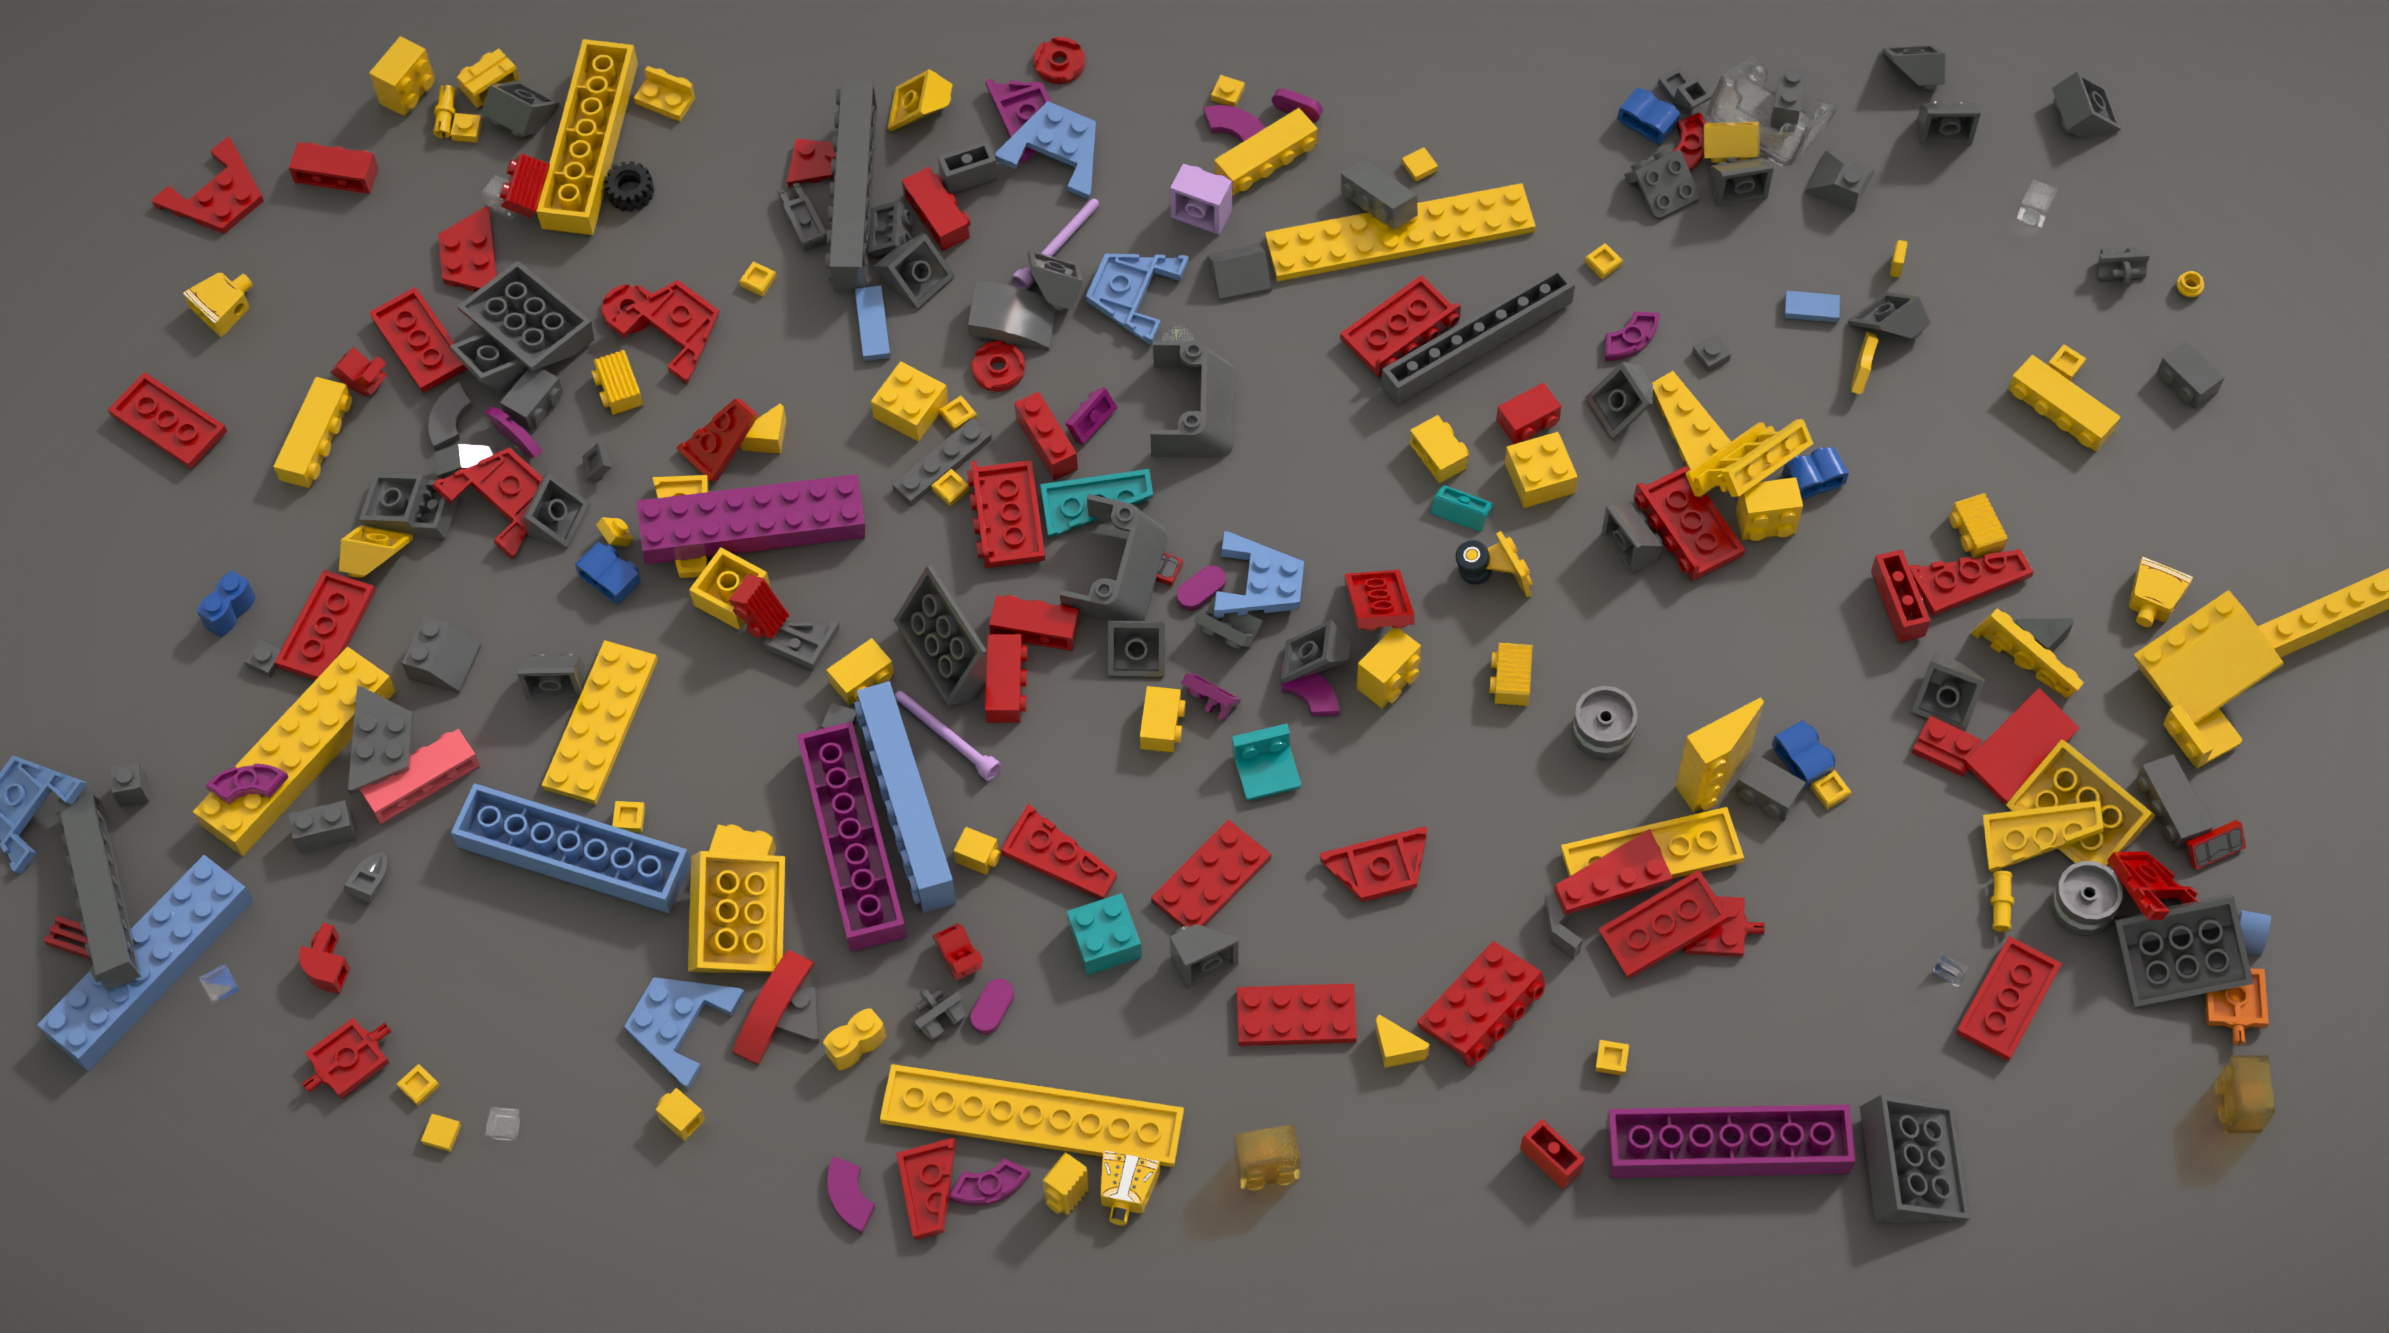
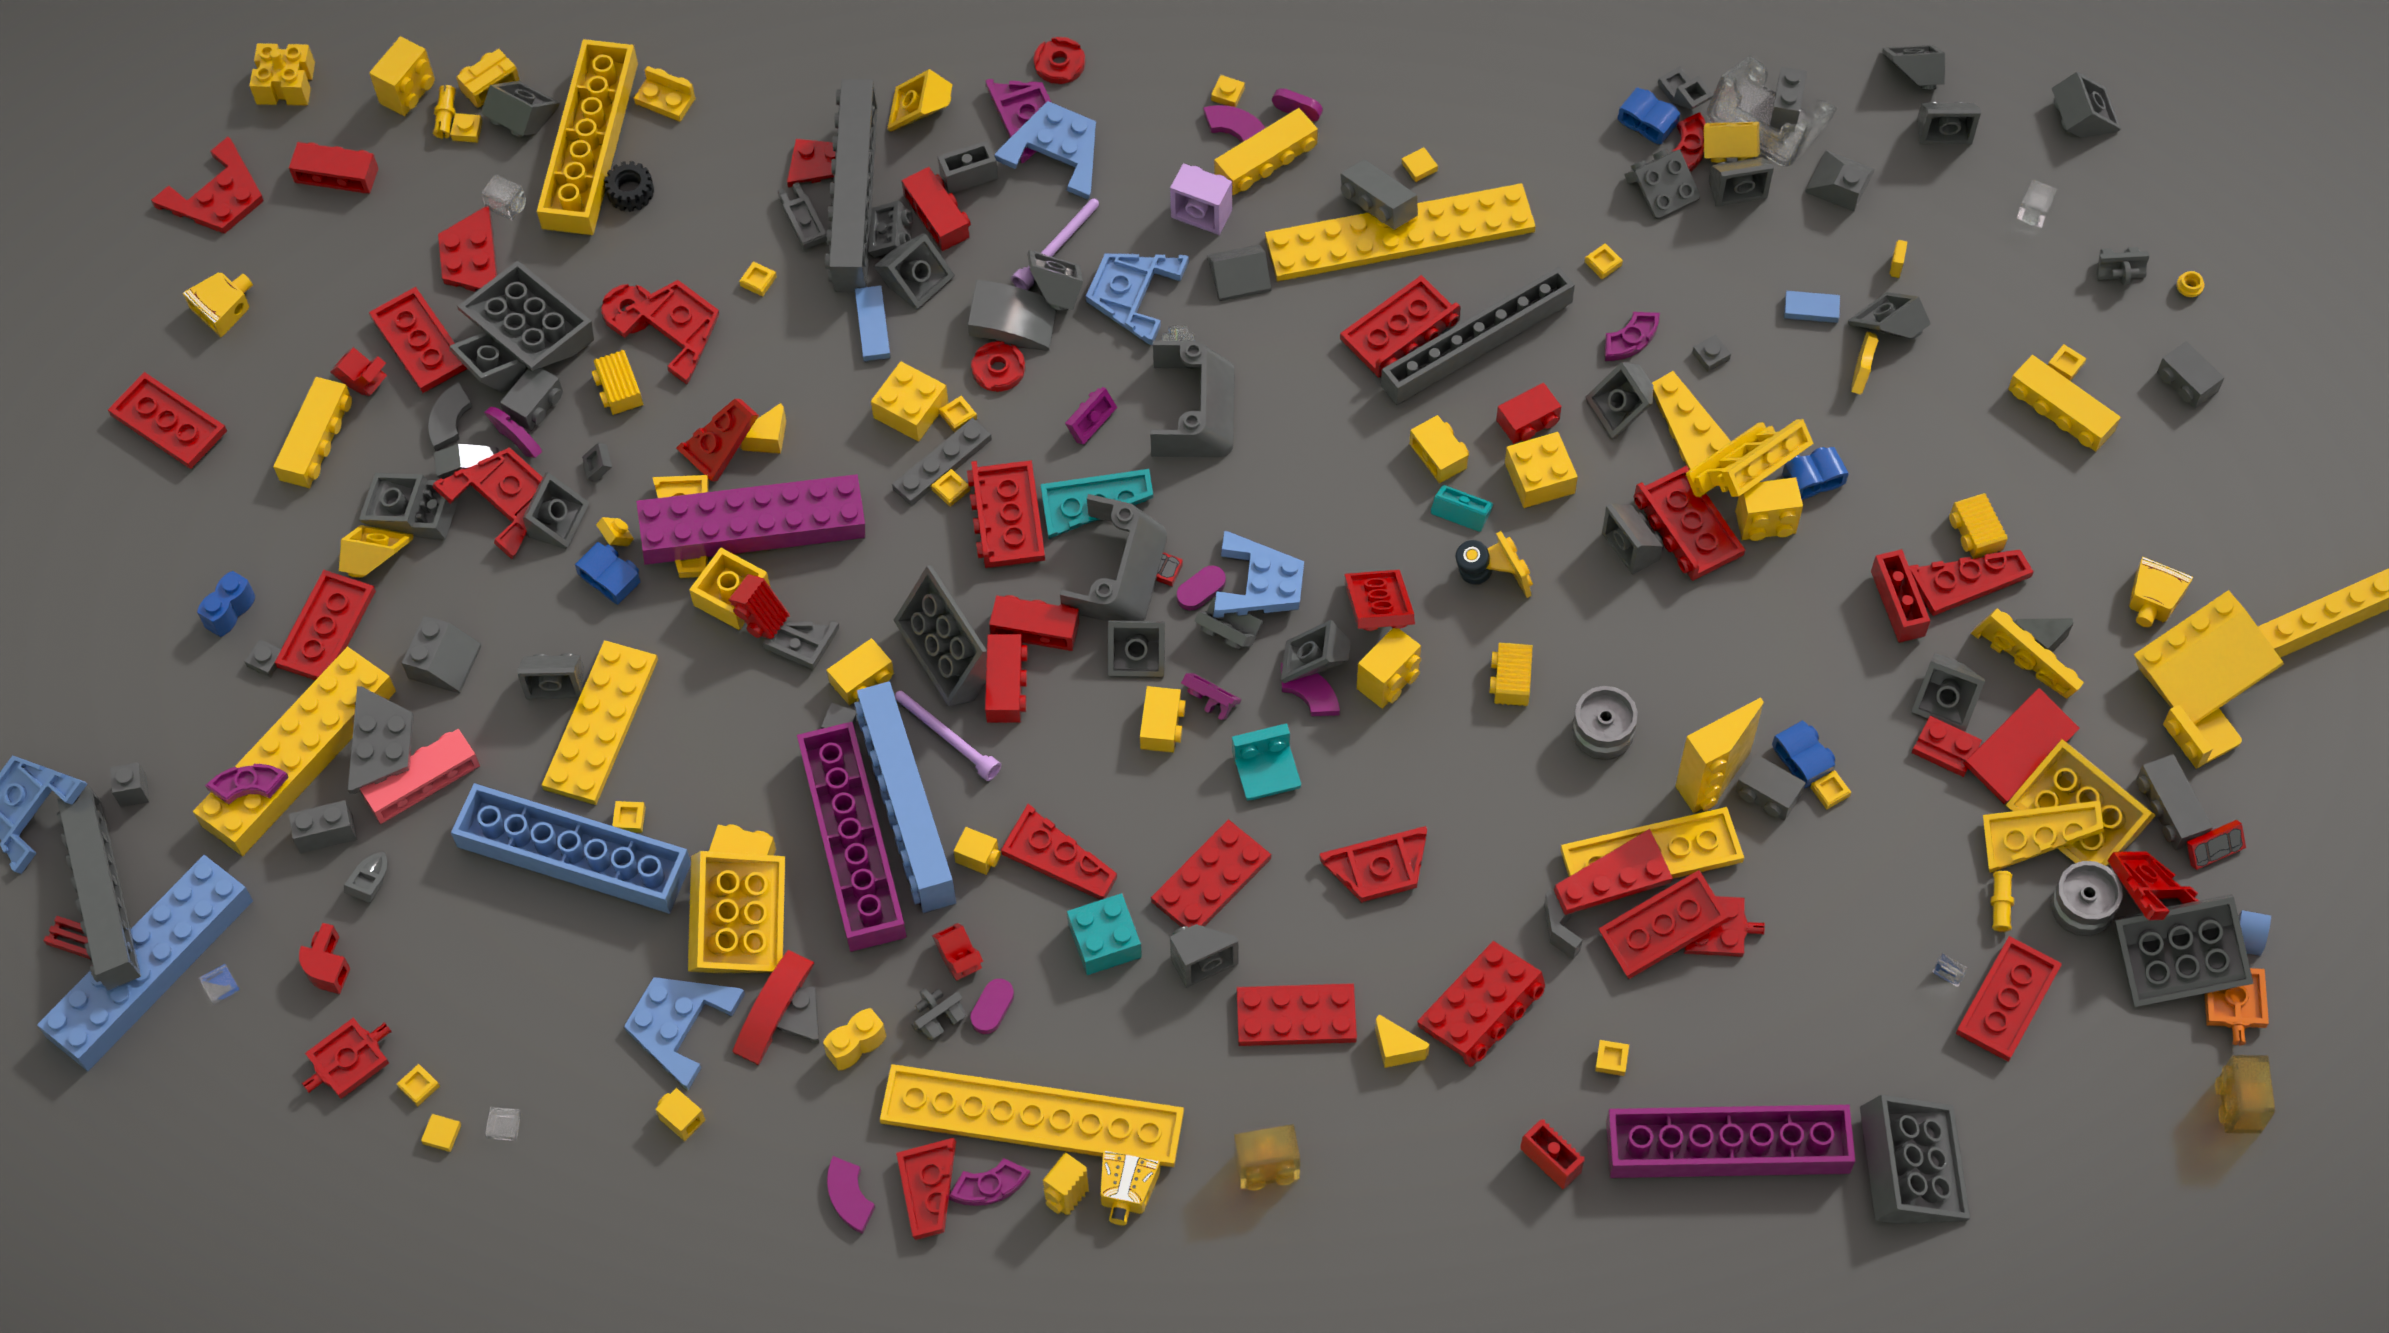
red brick [499,153,550,218] -> none
red brick [1014,391,1078,481] -> none
none -> yellow brick [250,44,315,106]

